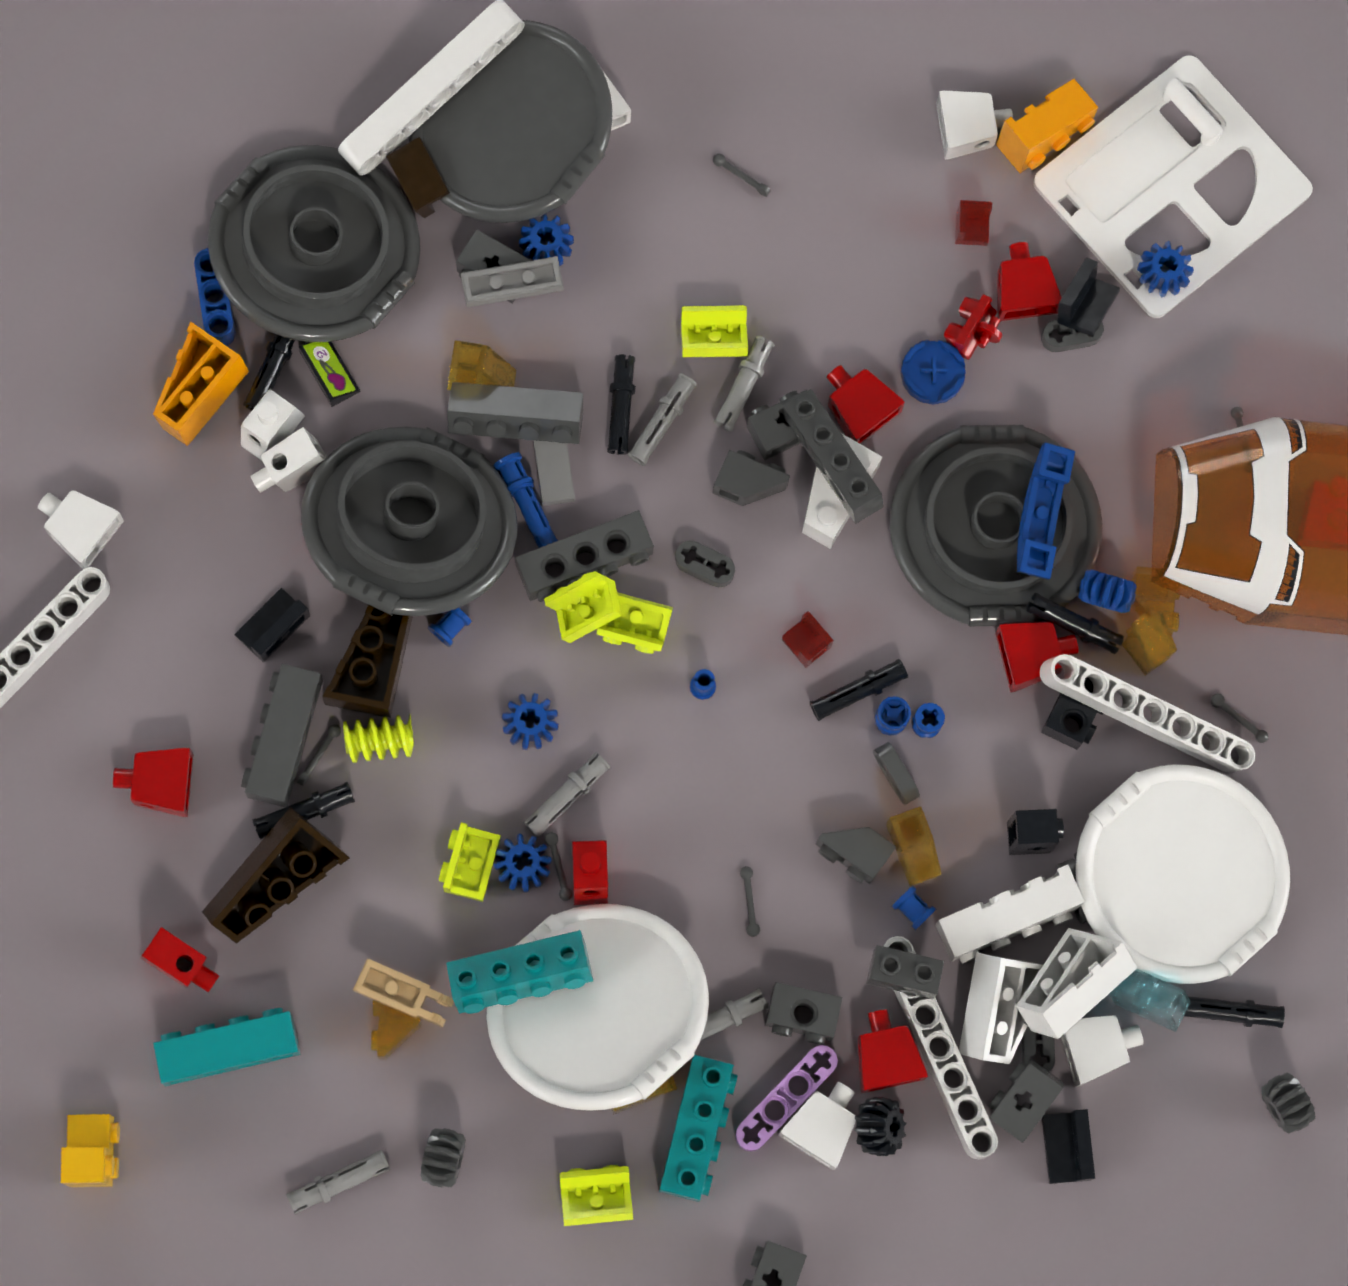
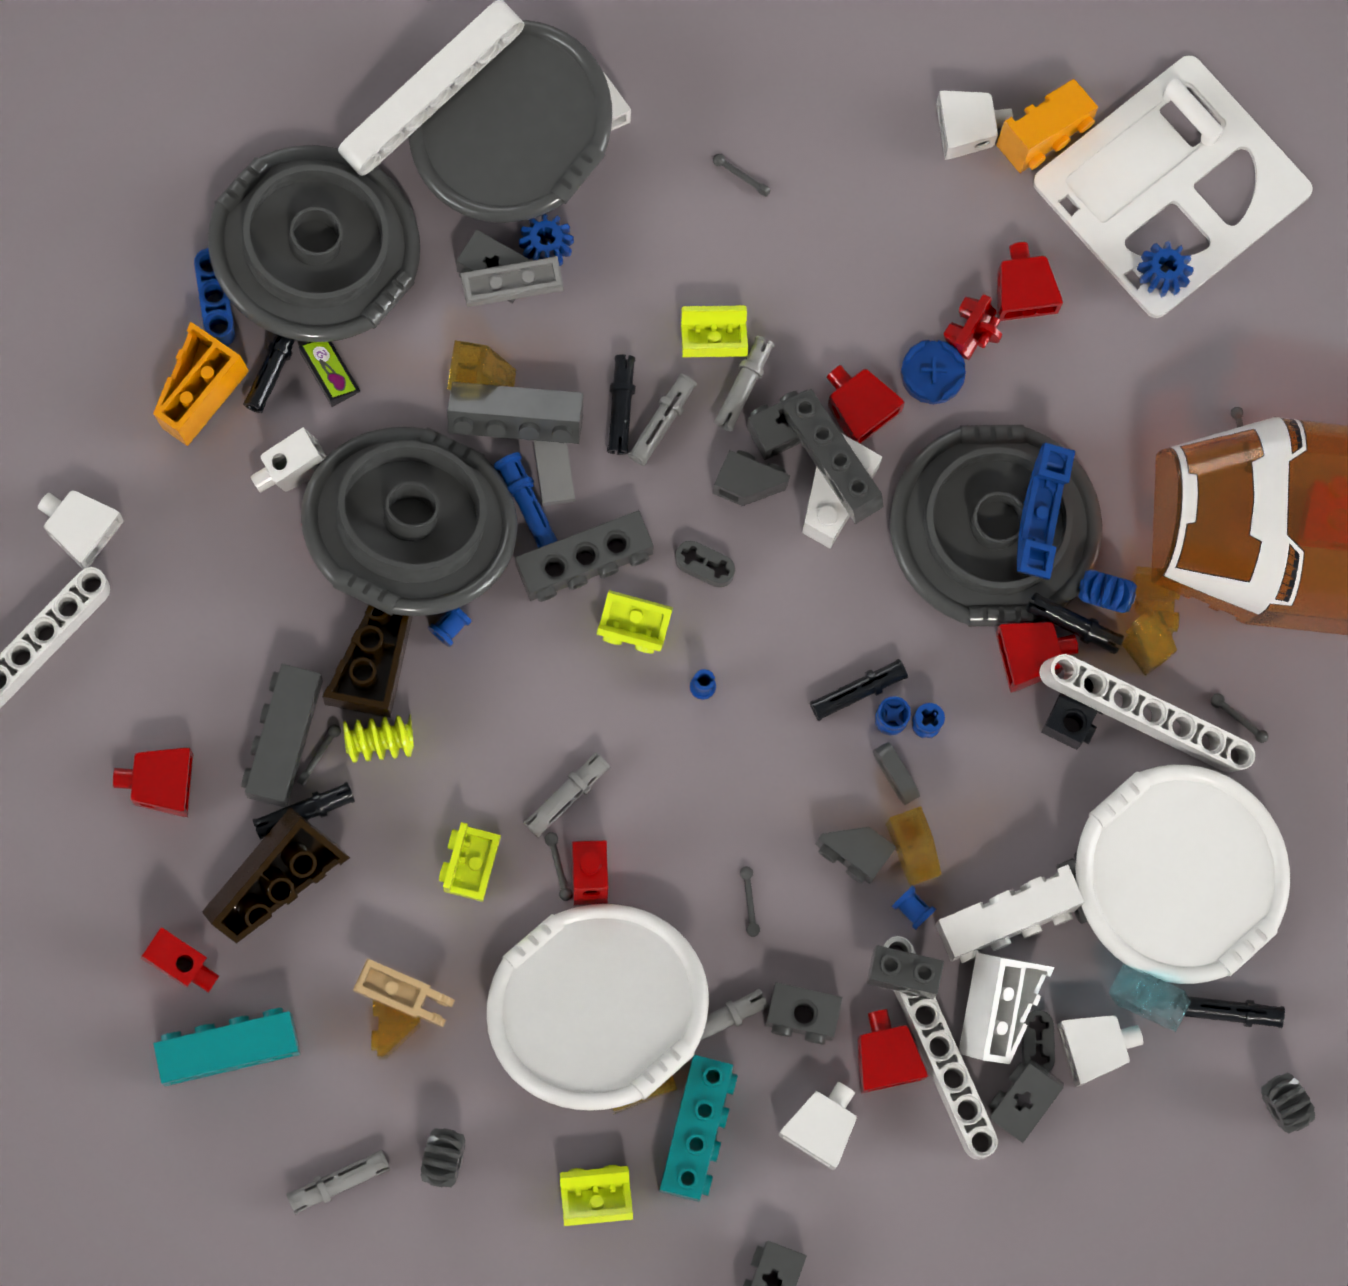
yellow brick [61,1114,120,1187] -> none
black panel [234,588,310,663] -> none
white torso [241,389,305,461] -> none
dark brown panel [386,137,450,218] -> none
teal brick [446,930,593,1014] -> none
blue gear [494,834,552,892] -> none
blue gear [502,693,559,750] -> none
neon yellow bracket [544,571,622,643] -> none
lavender beam [735,1045,838,1152] -> none
clear red panel [782,611,834,668] -> none
black gear [854,1097,907,1156] -> none
clear red panel [955,200,992,246] -> none
black brick [1007,809,1064,855] -> none
white wedge [1016,928,1138,1039] -> none
dark grey beam [1041,319,1104,352] -> none
black panel [1042,1109,1095,1184] -> none
black panel [1057,258,1120,336] -> none

